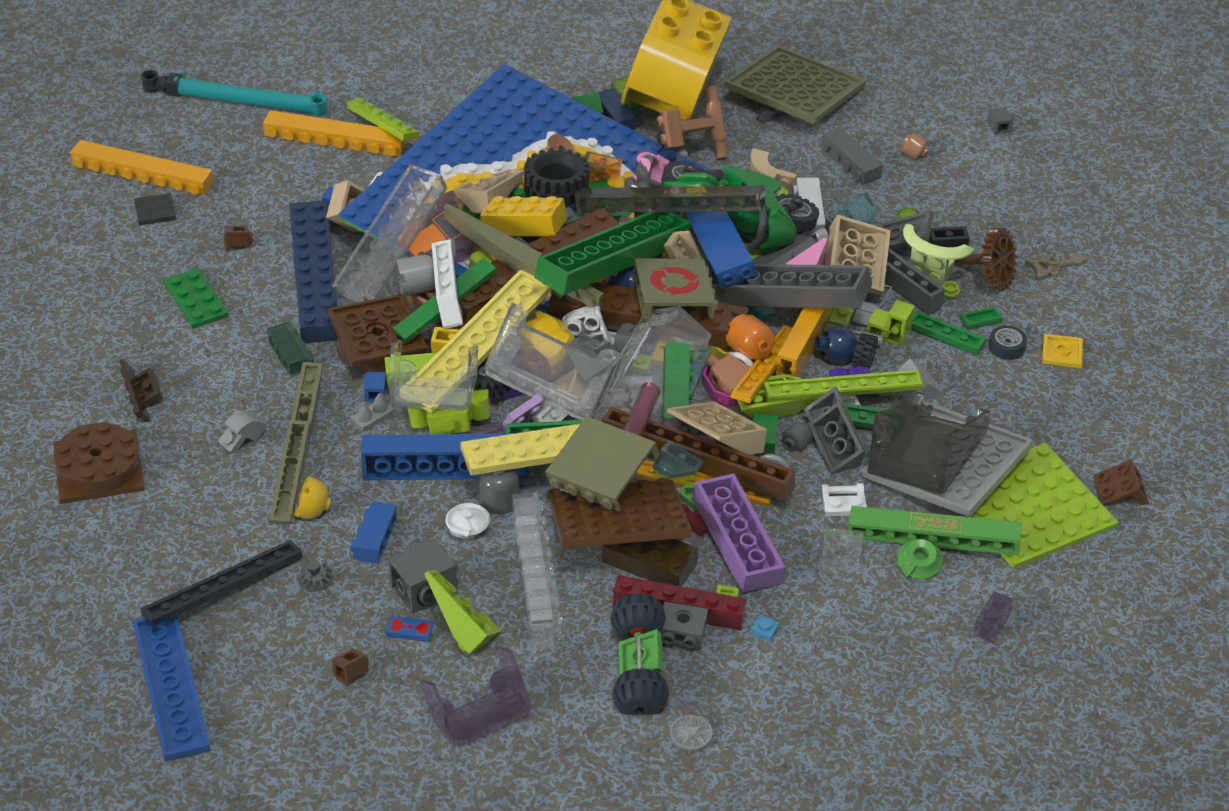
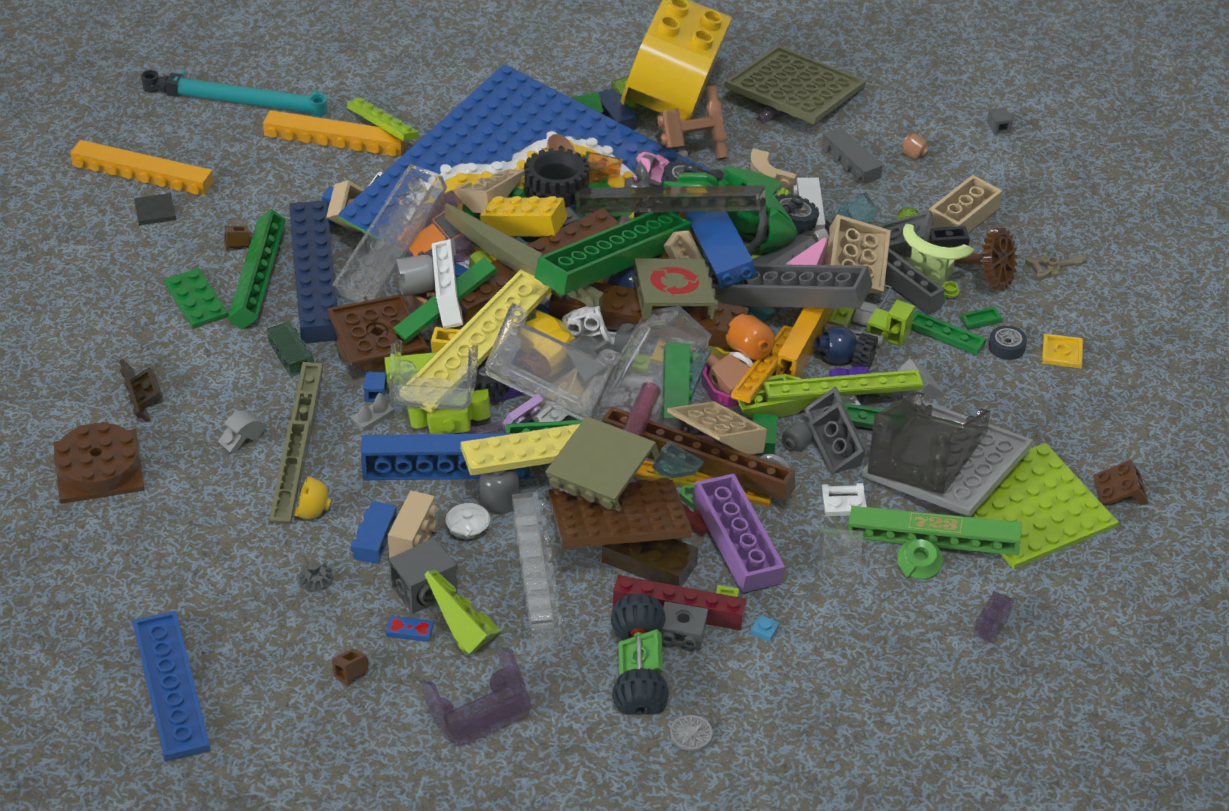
black plate [141,540,303,627] -> none
none -> green brick [227,209,286,329]
none -> tan brick [388,490,438,558]
none -> tan brick [929,175,1003,233]

